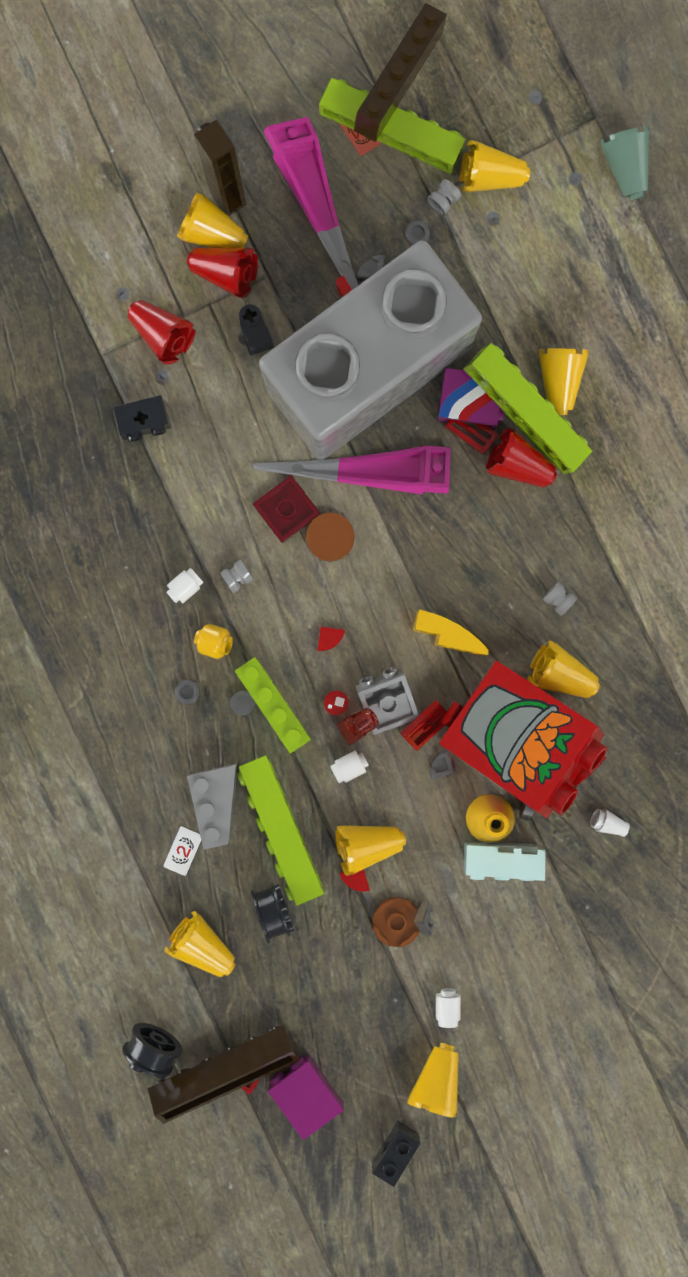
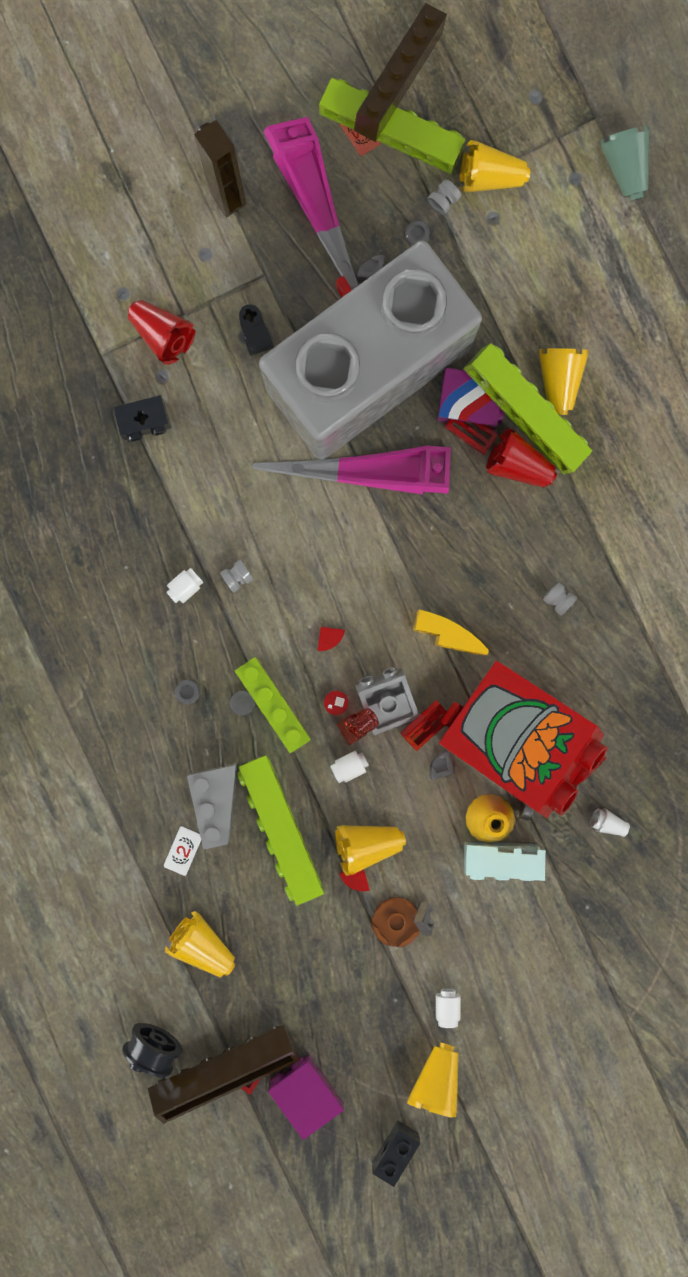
yellow cone [177,192,249,248] -> none
red cone [187,247,258,299] -> none
yellow head [194,624,233,659] -> none
black wheel [251,883,294,944] -> none
dark red tile [253,475,321,544] -> none
dark orange tile [306,512,355,562] -> none
yellow cone [527,640,600,698] -> none

